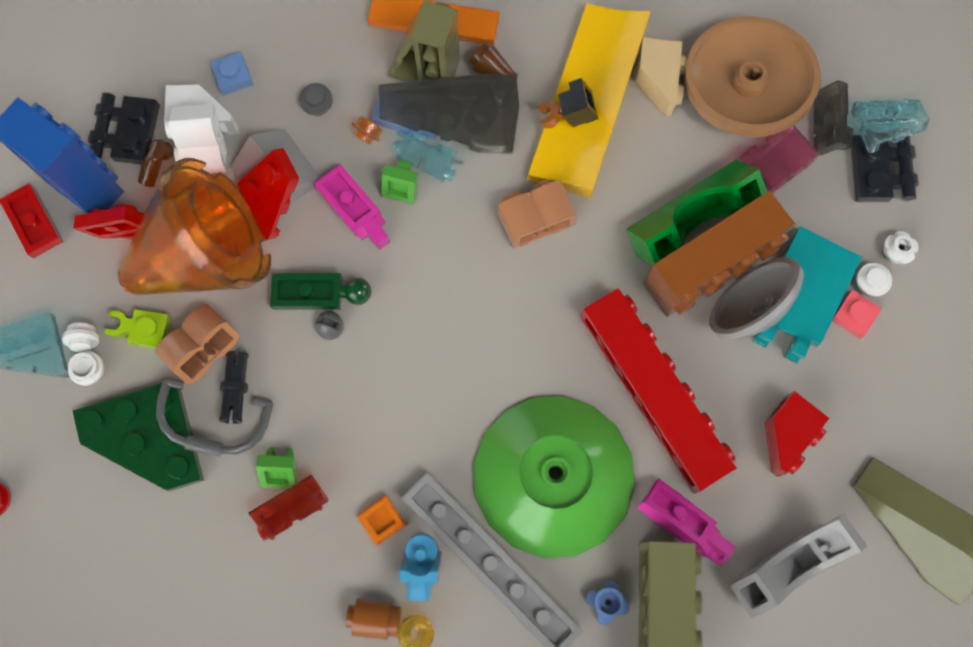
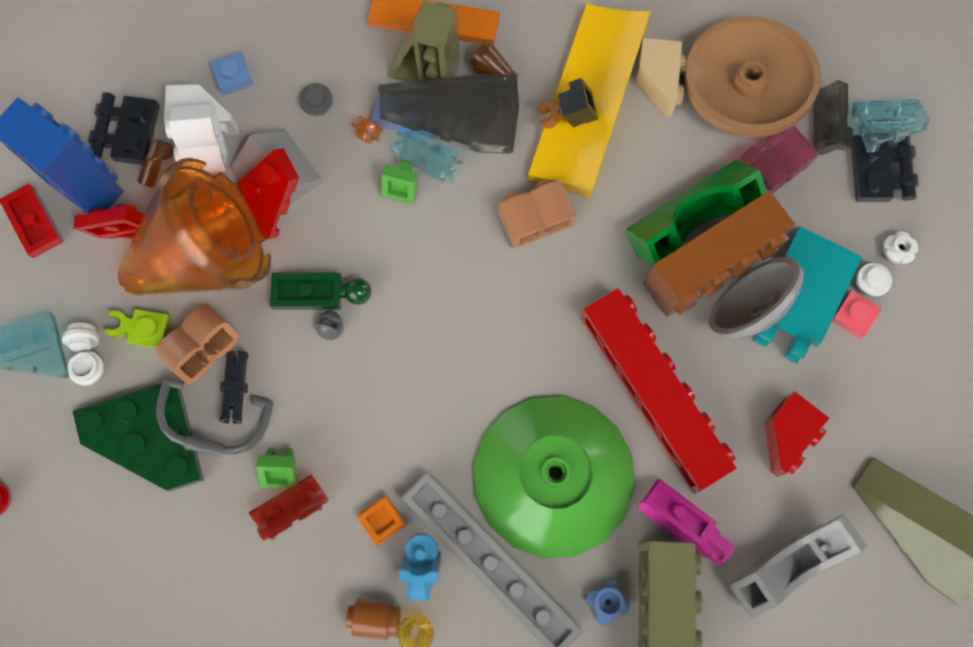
dark pink hinge [313,164,390,250] -> none

